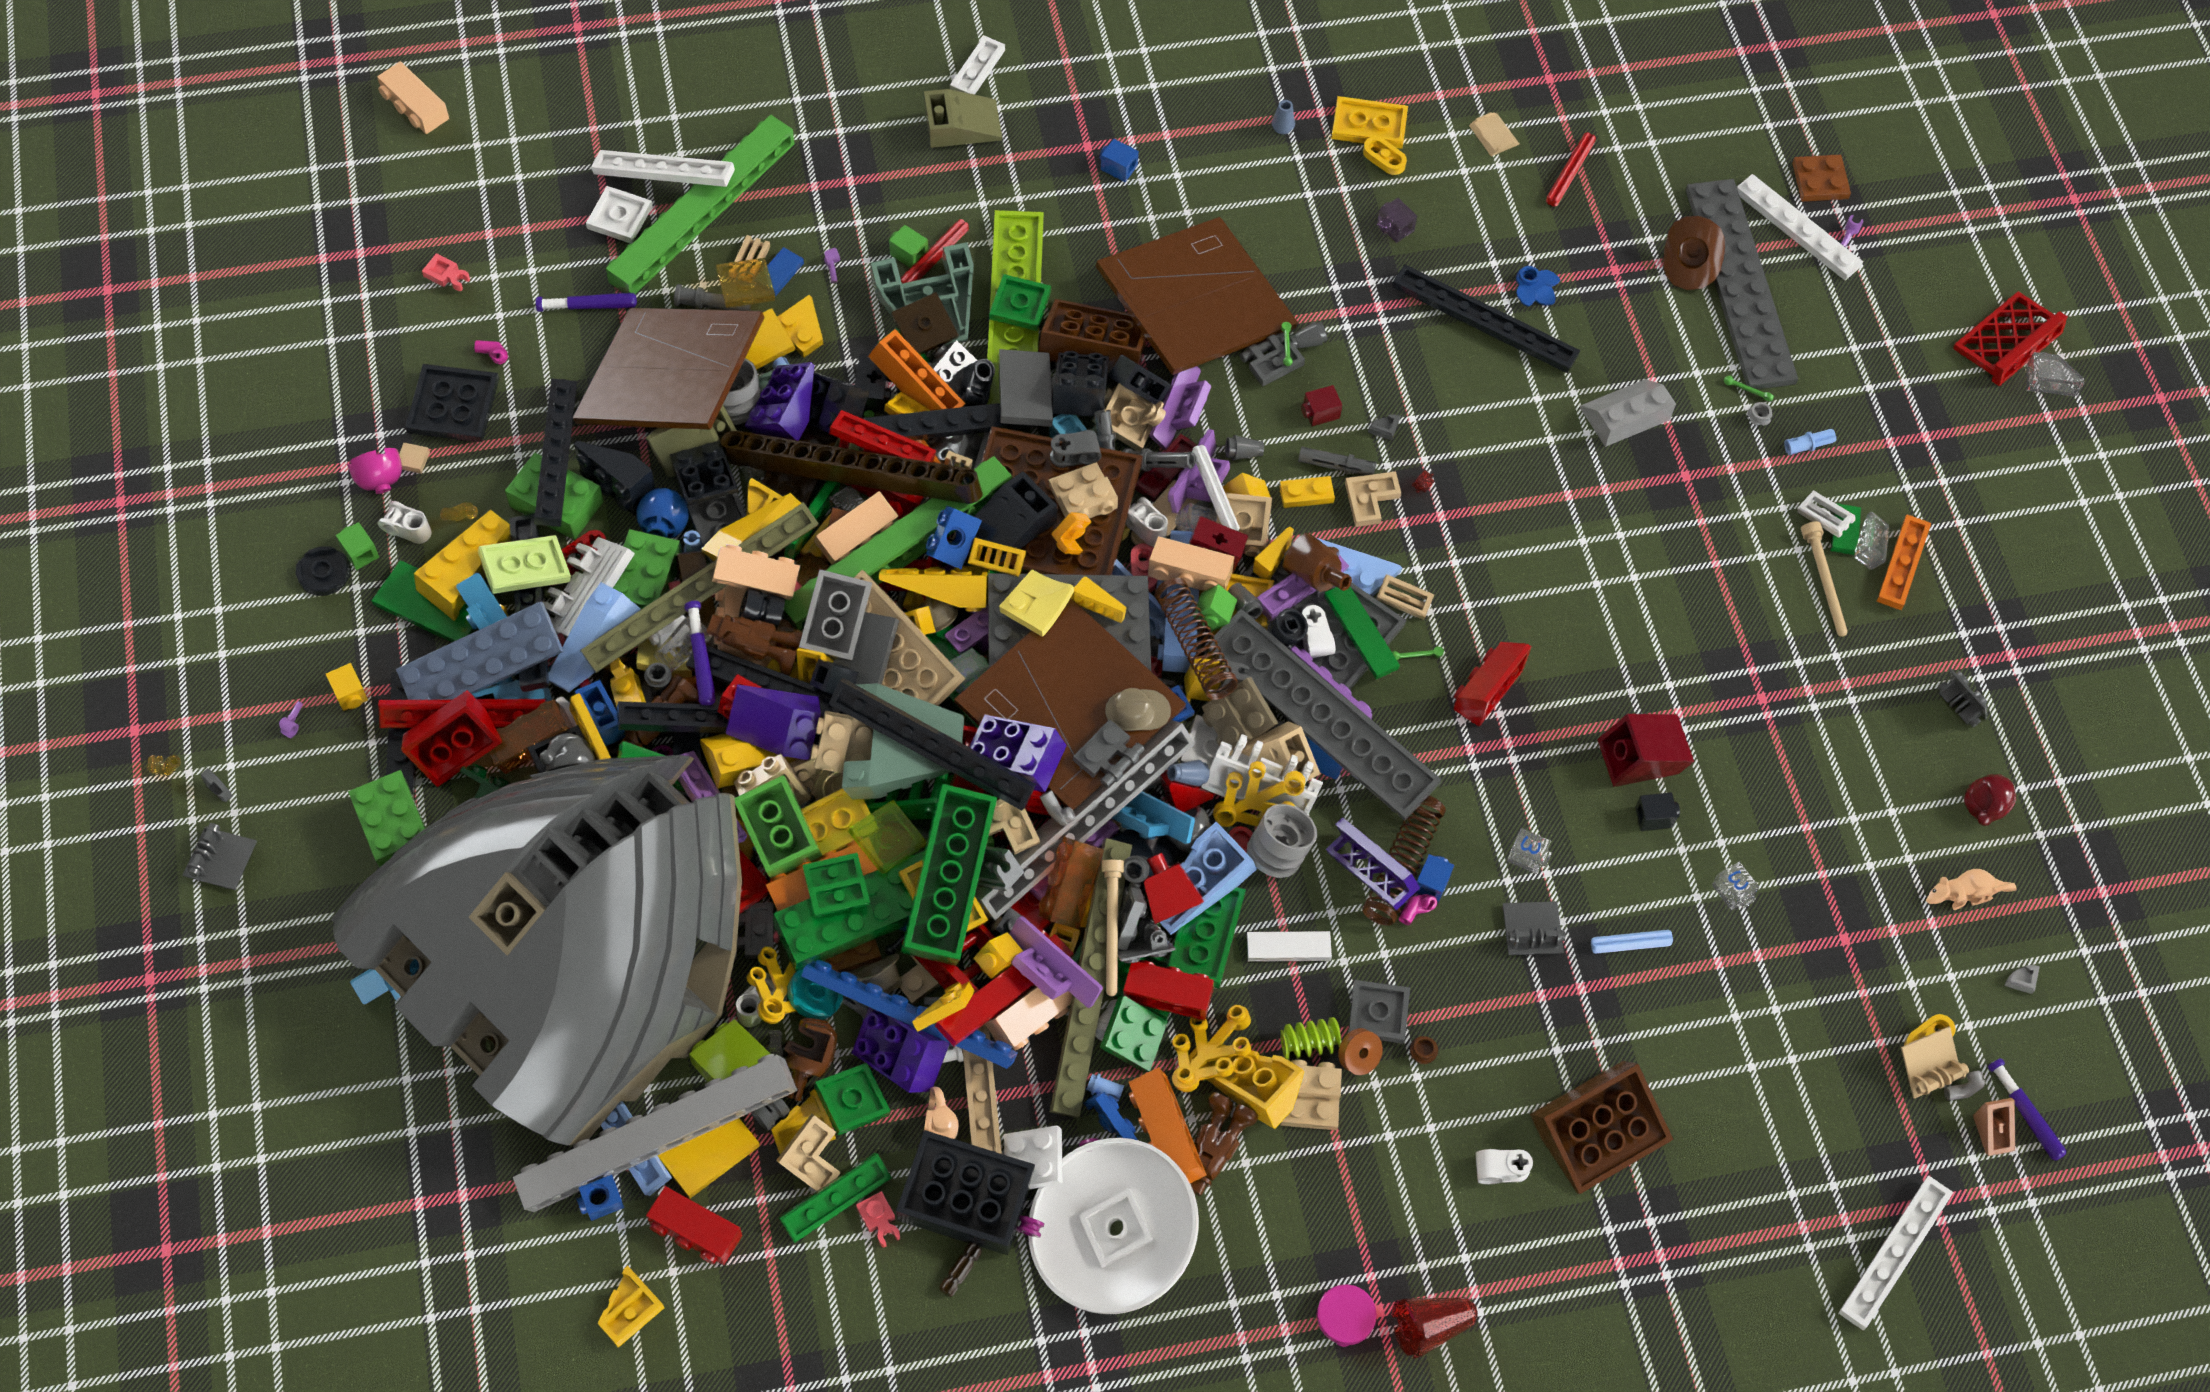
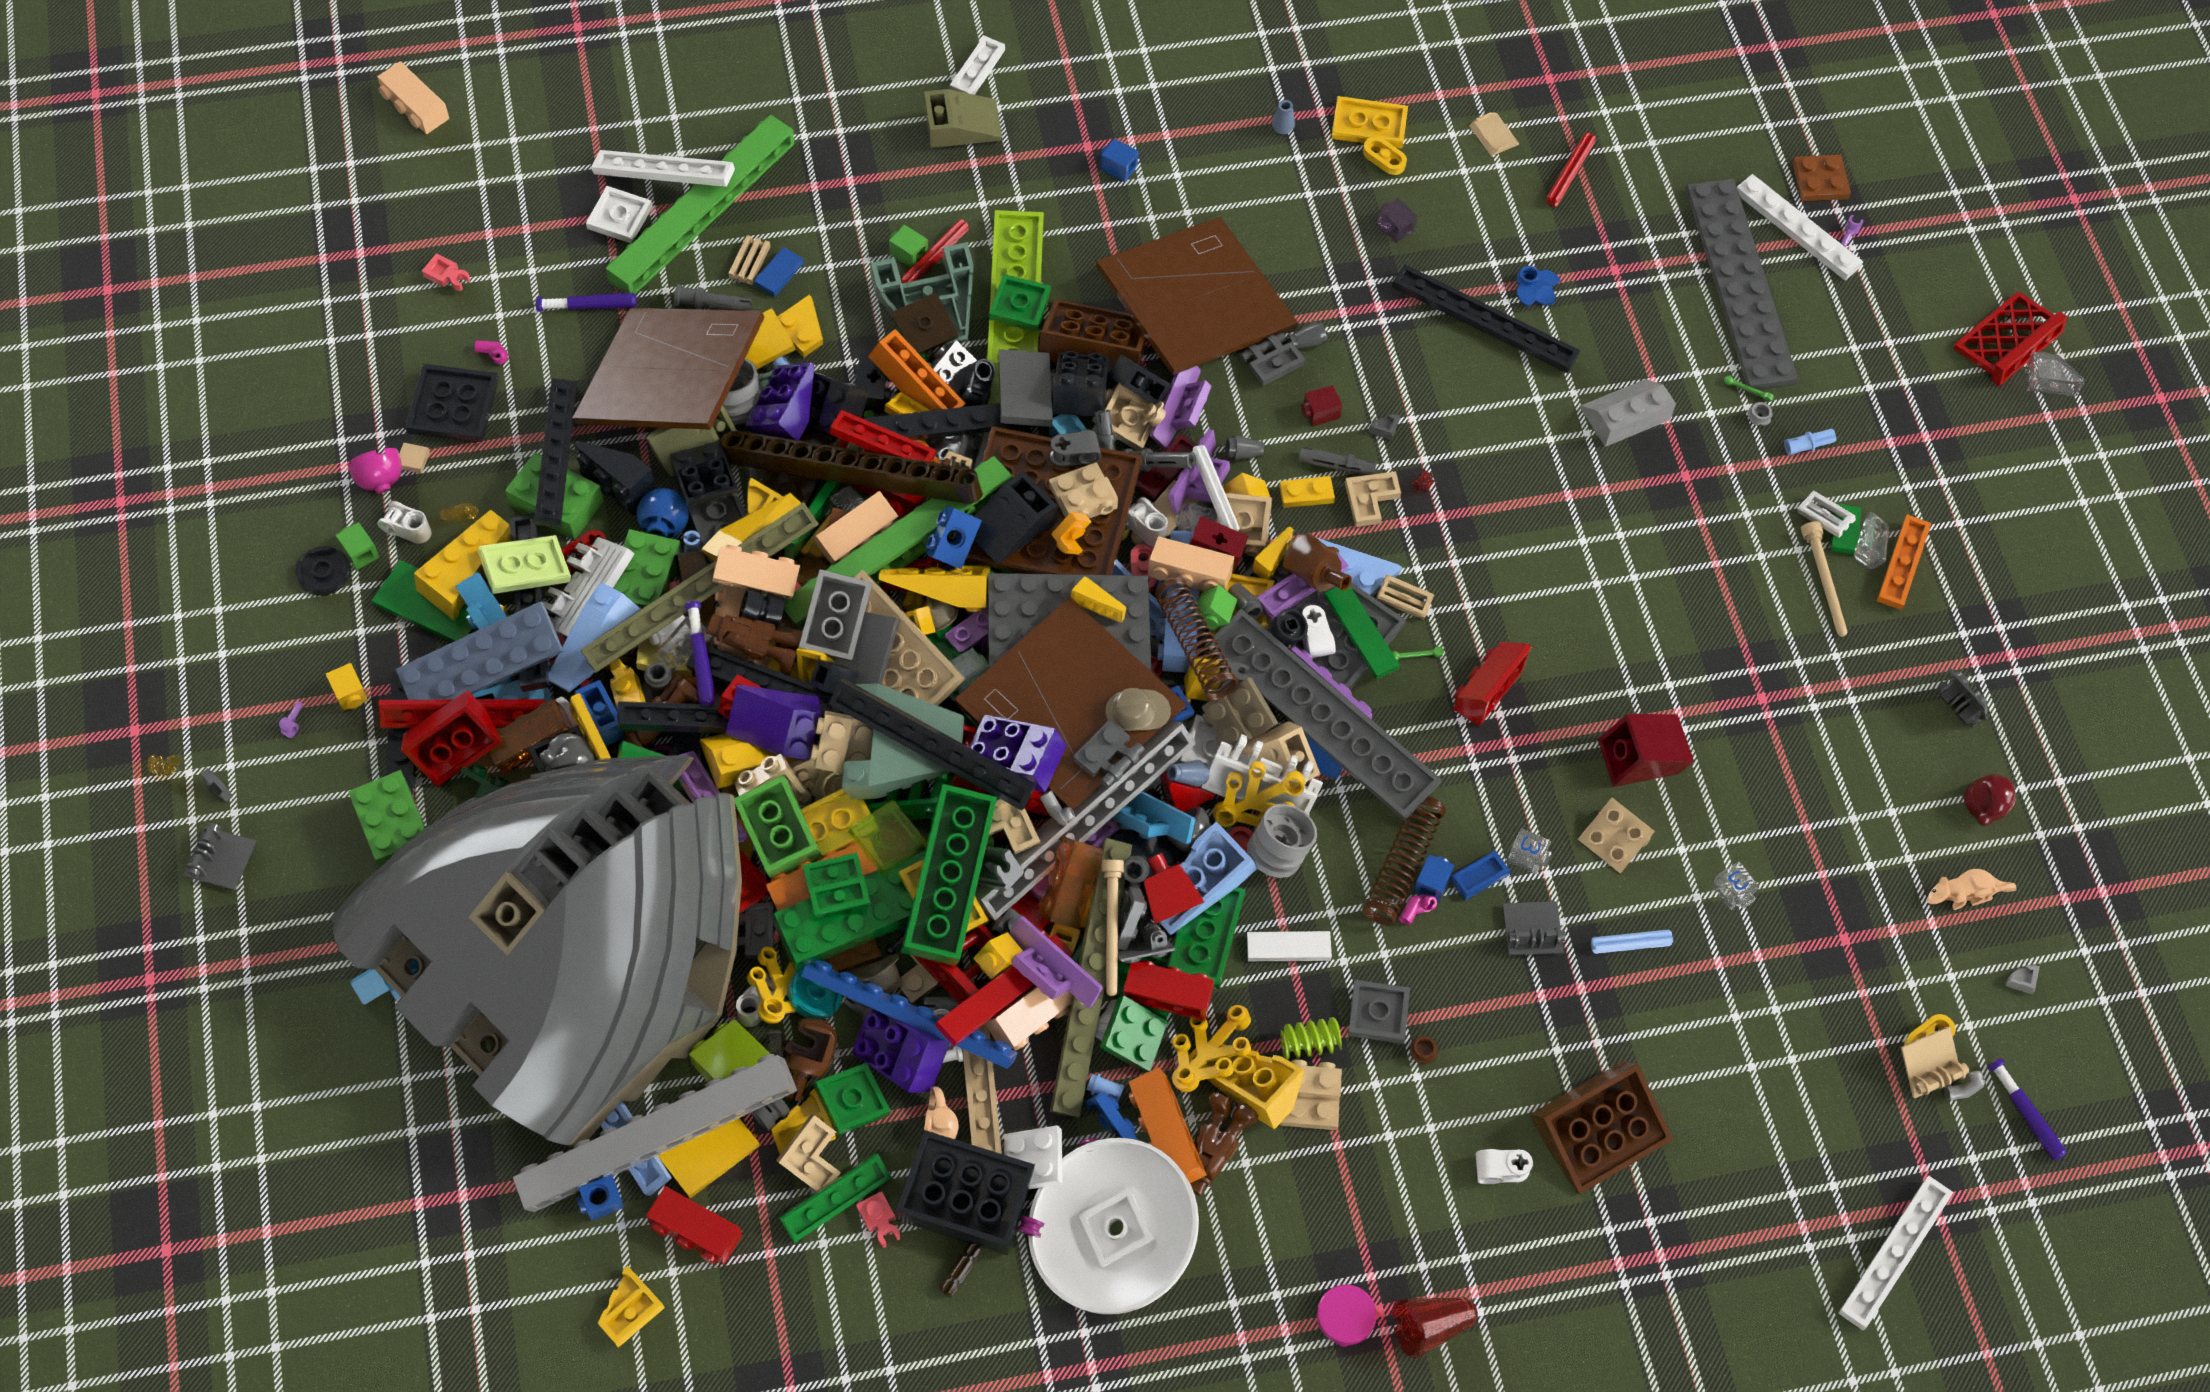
clear yellow tile [716,258,775,308] -> none
medium lavender hand [824,248,840,283] -> none
yellow wing [912,982,975,1032] -> none
yellow slope [968,538,1026,577] -> none
light yellow plate [999,570,1074,637] -> none
bright green hinge [1281,322,1293,366] -> none
dark purple fence [1326,817,1420,910] -> none
dark orange piece [1338,1028,1383,1075] -> none
black brick [1635,792,1680,831] -> none
reddish brown hat [1663,216,1725,290] -> none
nougat slope [1973,1098,2015,1156] -> none
none -> blue tile [1449,850,1511,901]
none -> tan hinge [1578,798,1655,874]

